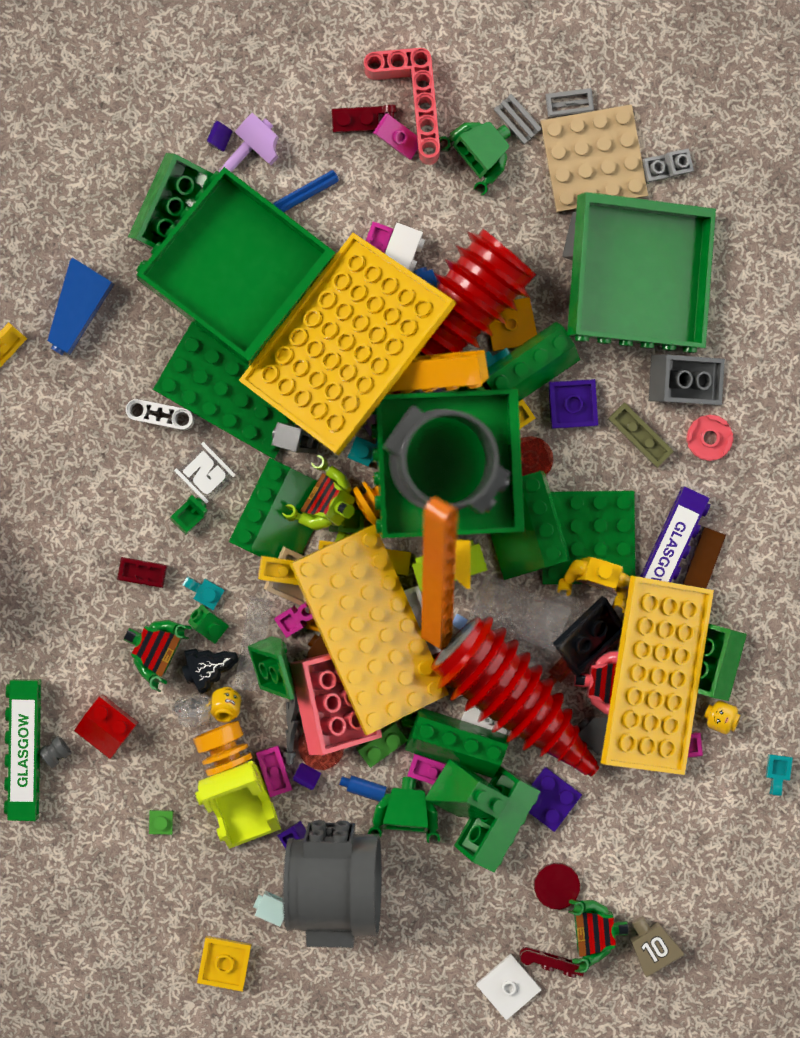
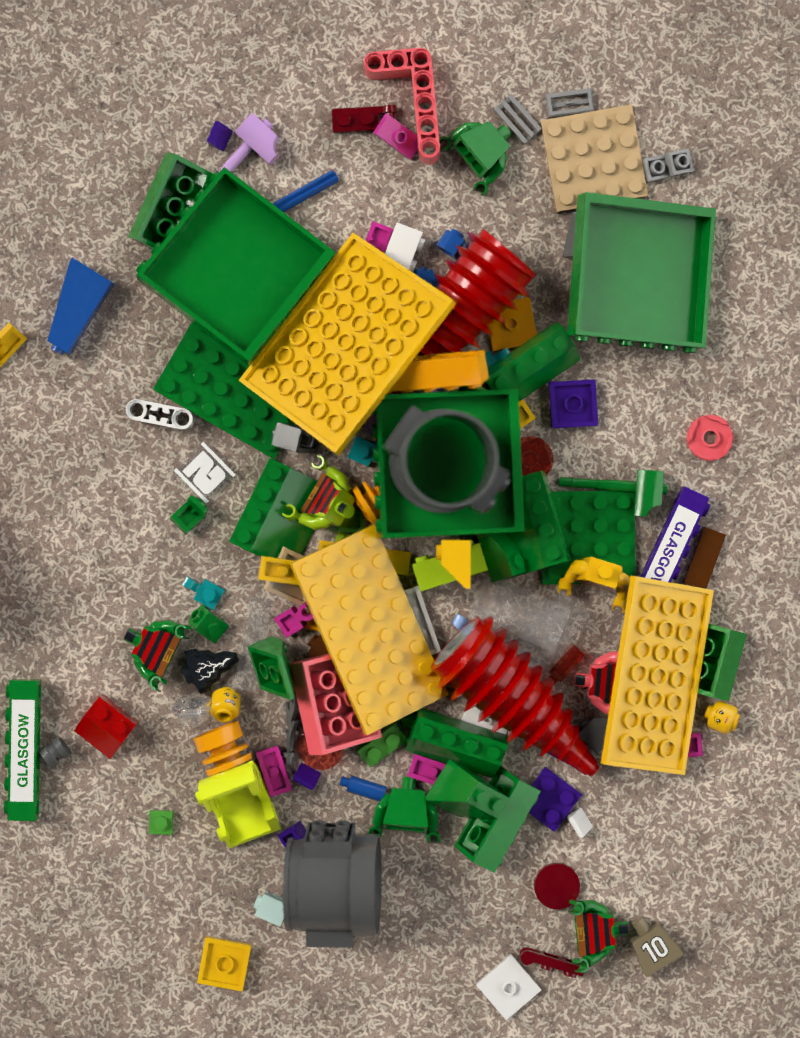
dark red plate [117,557,168,588] -> none
orange beam [421,497,457,650] -> none
black tile [553,596,623,677] -> none
olive plate [608,402,674,468] -> none
dark grey slope [648,355,725,405] -> none
teal plate [765,754,793,796] -> none
none -> blue plate [436,229,469,260]
none -> green slope [476,533,526,583]
none -> green piece [559,470,667,517]
none -> white slope [567,808,593,838]

